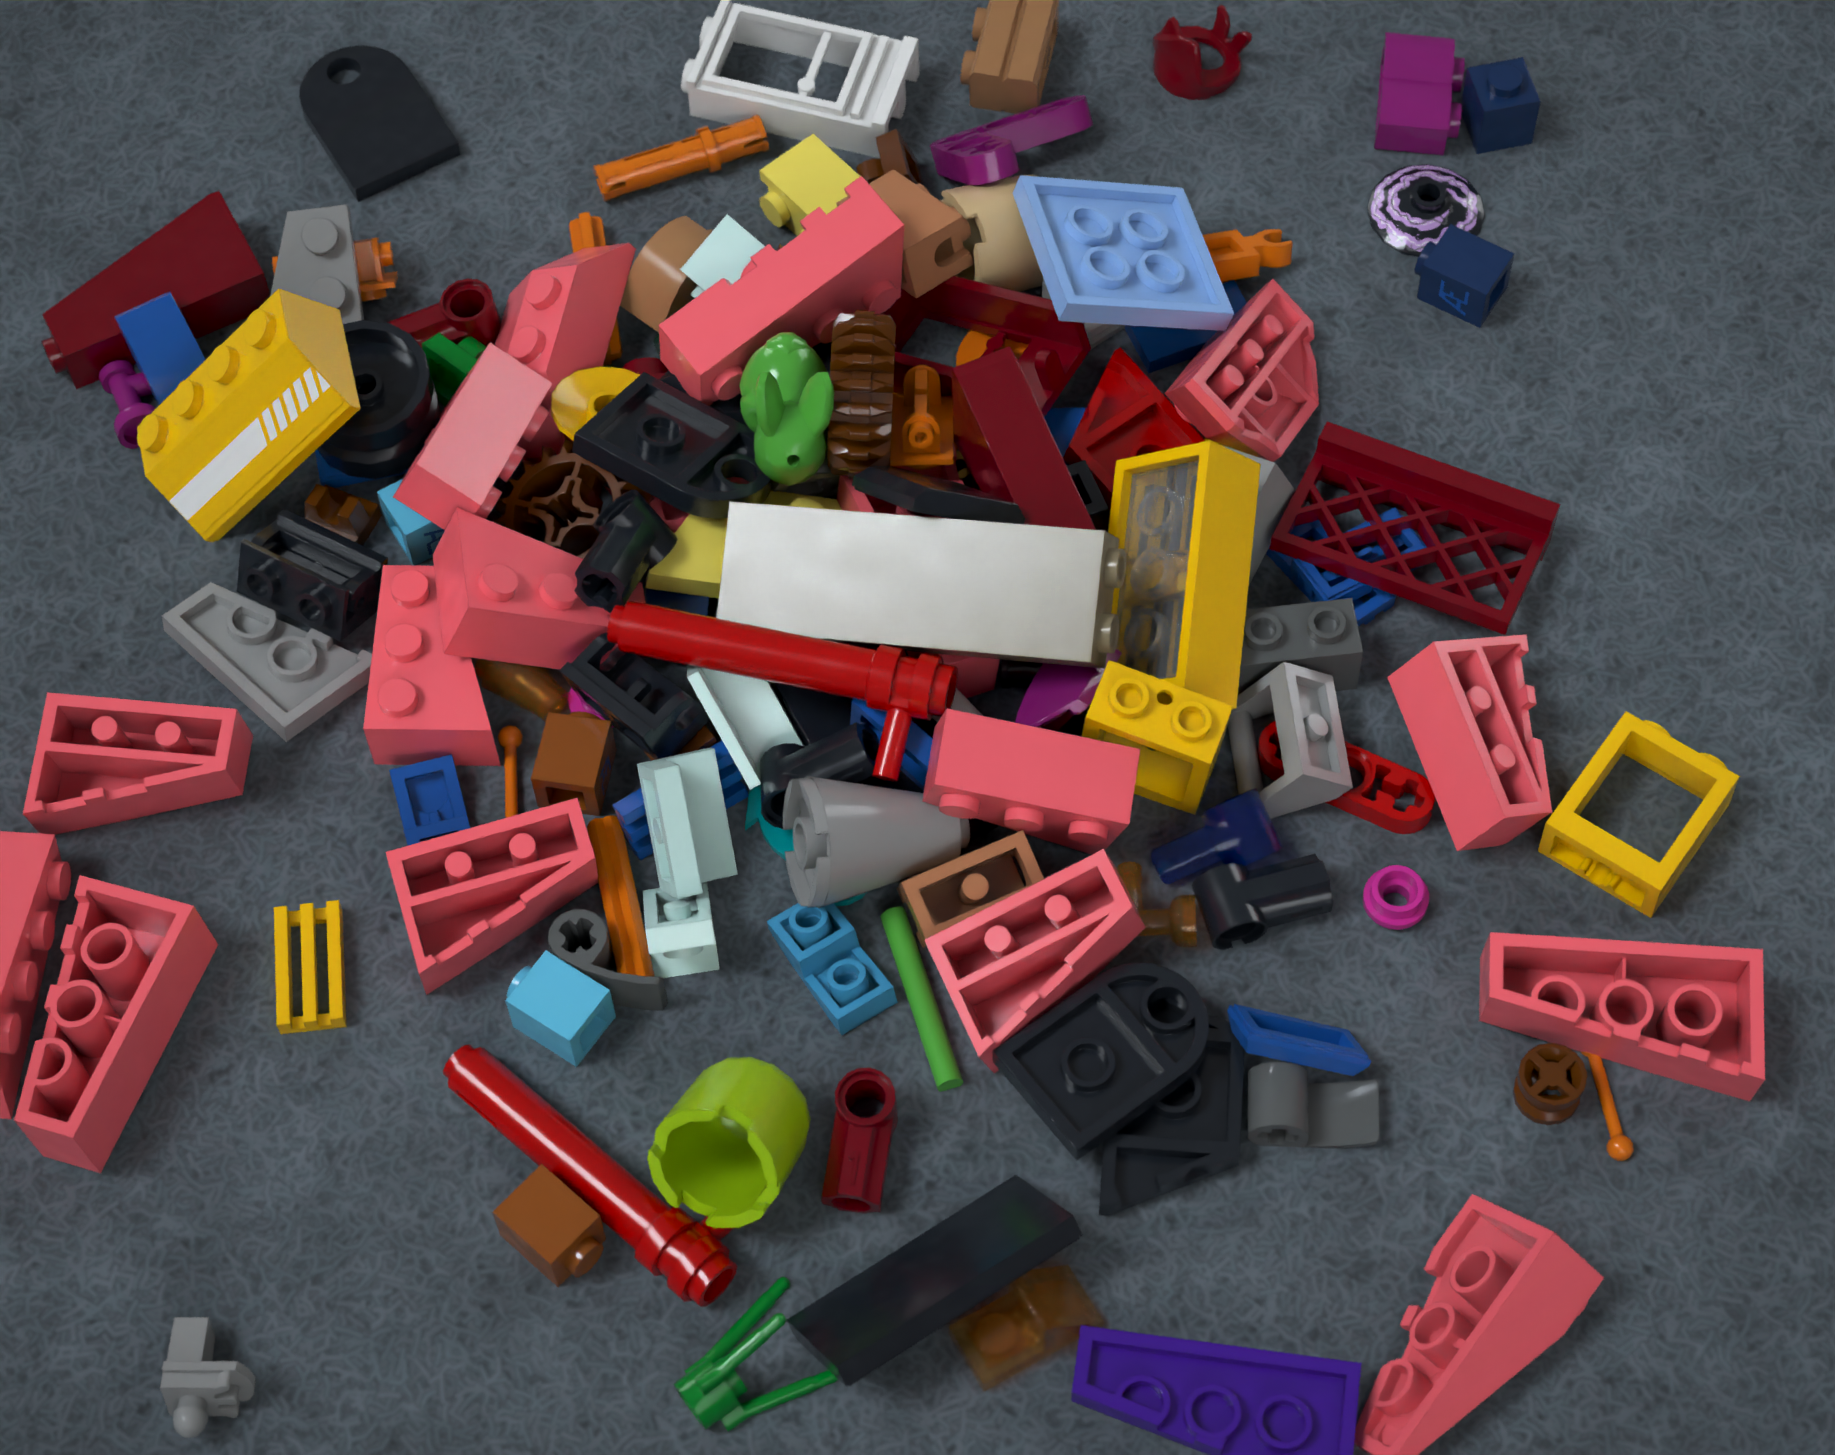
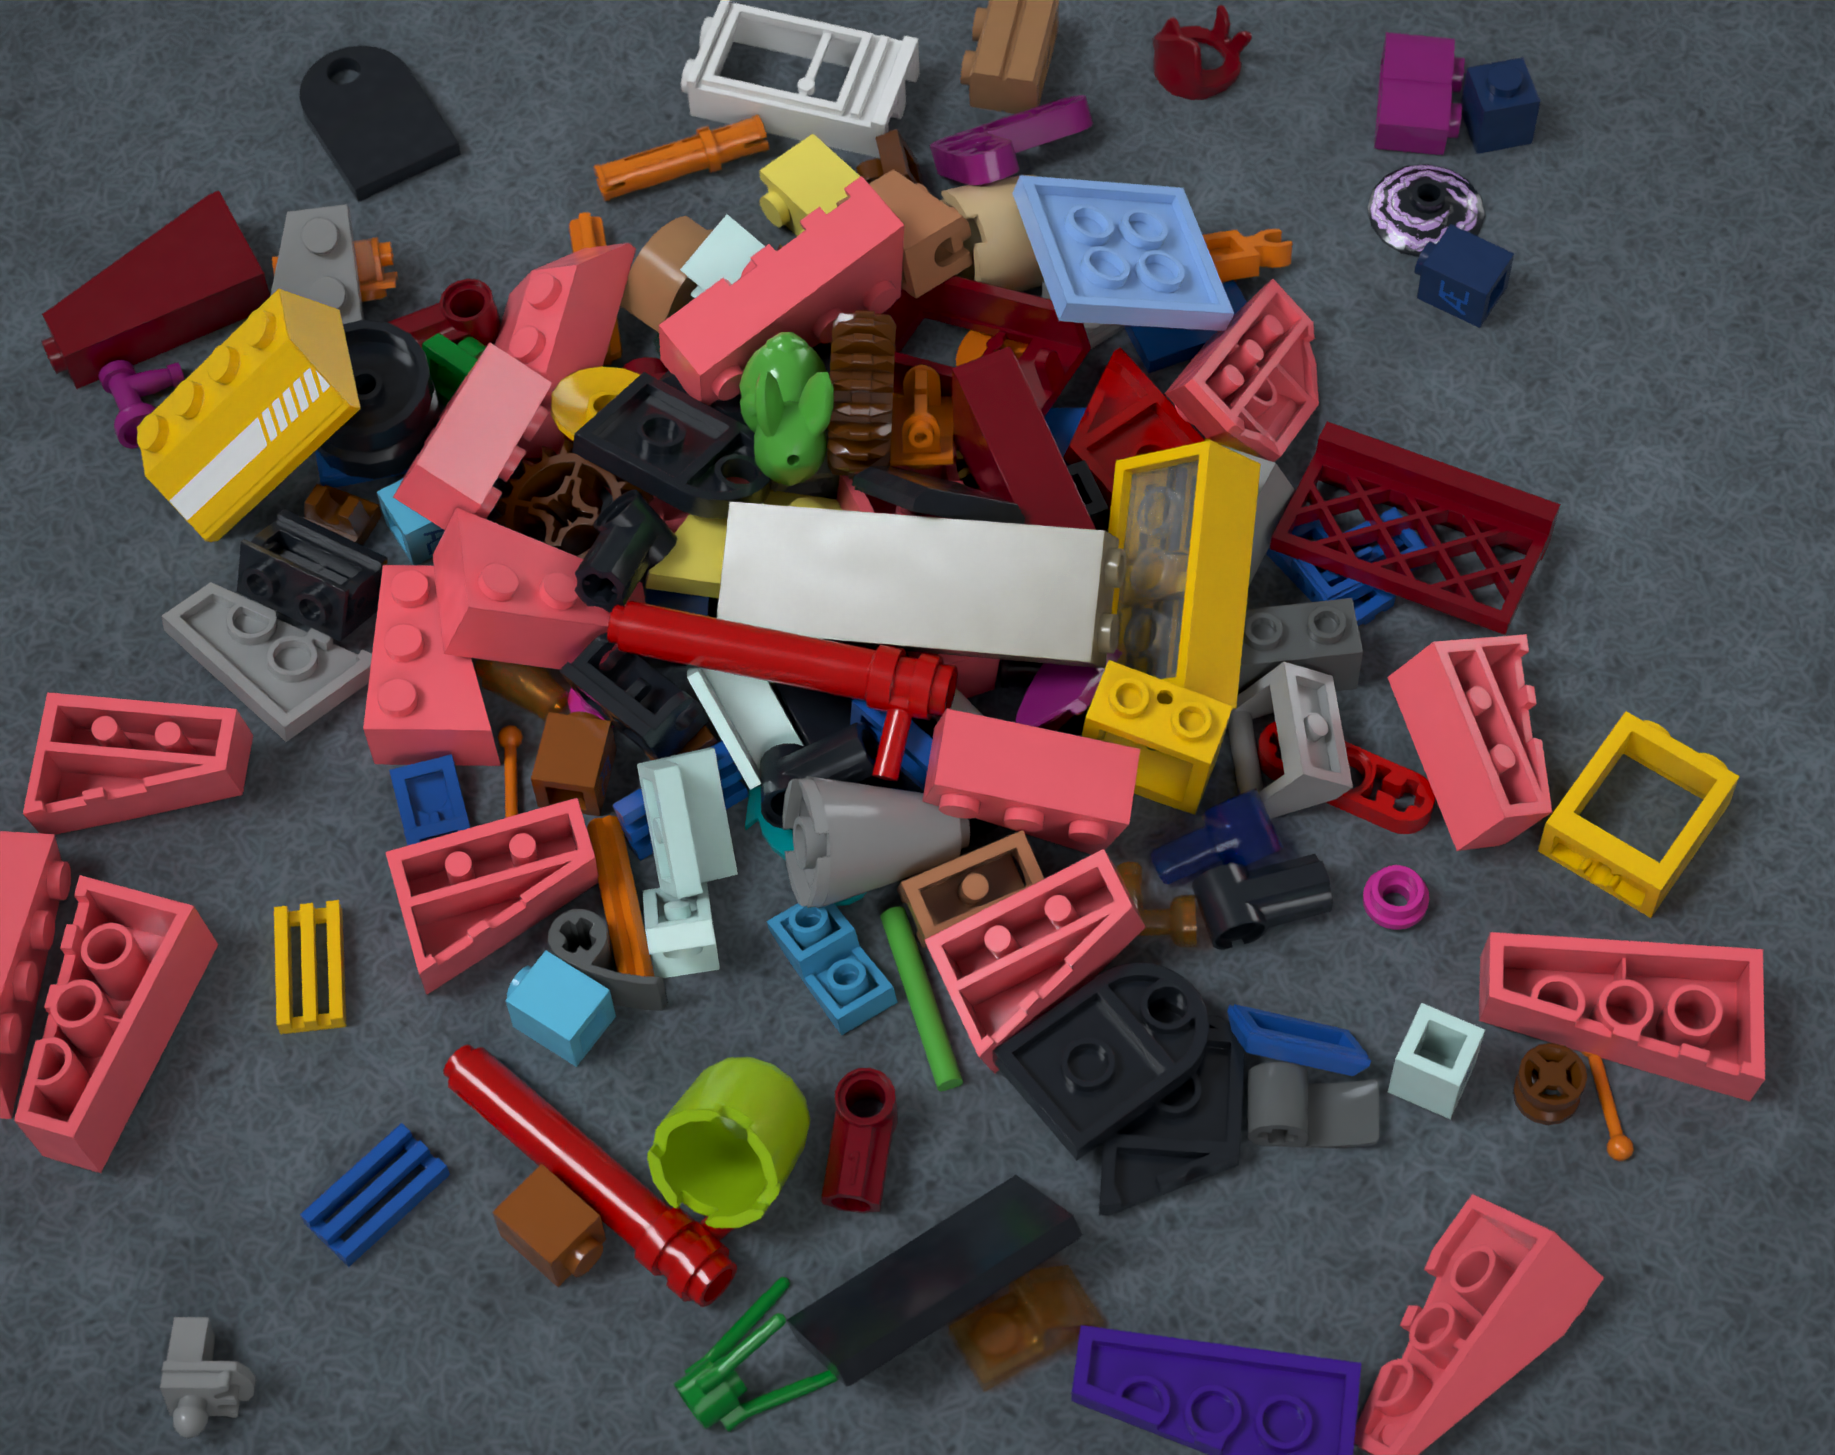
blue slope [114,292,205,406] -> none
none -> blue tile [300,1123,450,1267]
none -> light aqua brick [1388,1003,1485,1119]

